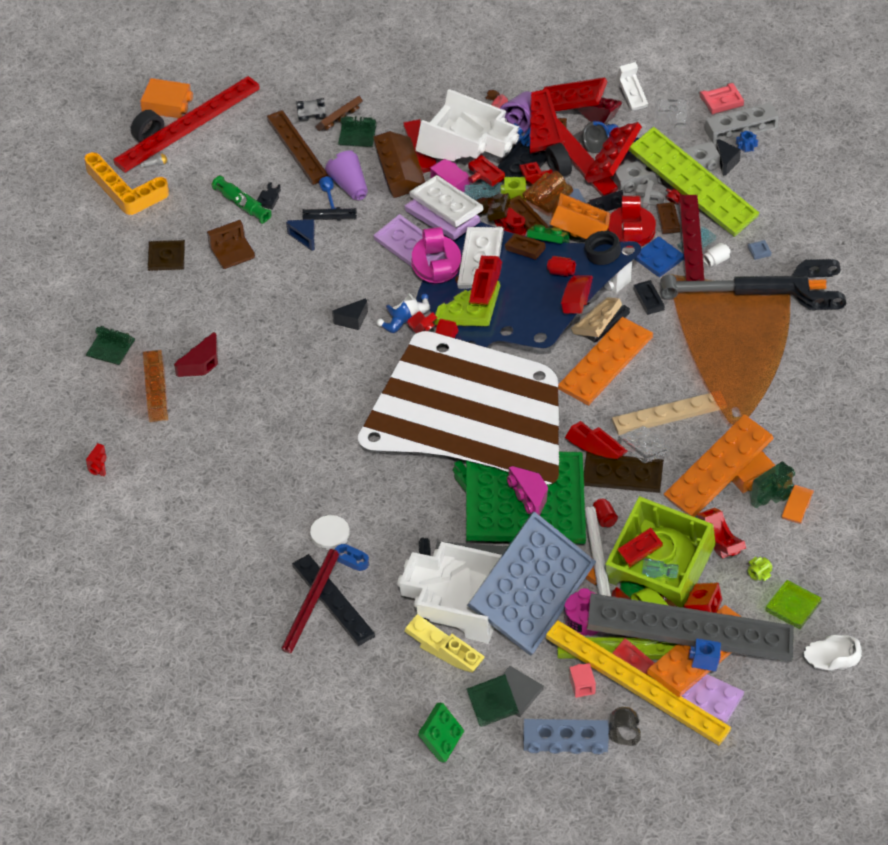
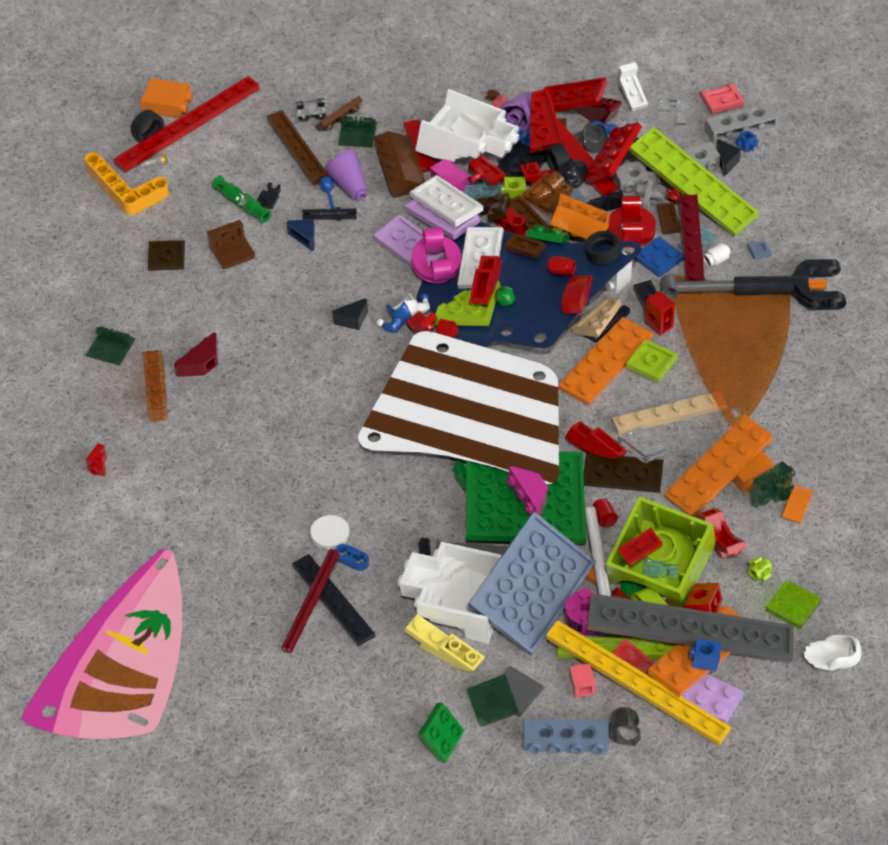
none -> piece [23,549,182,739]
none -> green piece [495,286,515,306]
none -> black hair [555,160,588,189]
none -> lime plate [626,339,678,383]
none -> red brick [645,291,675,336]

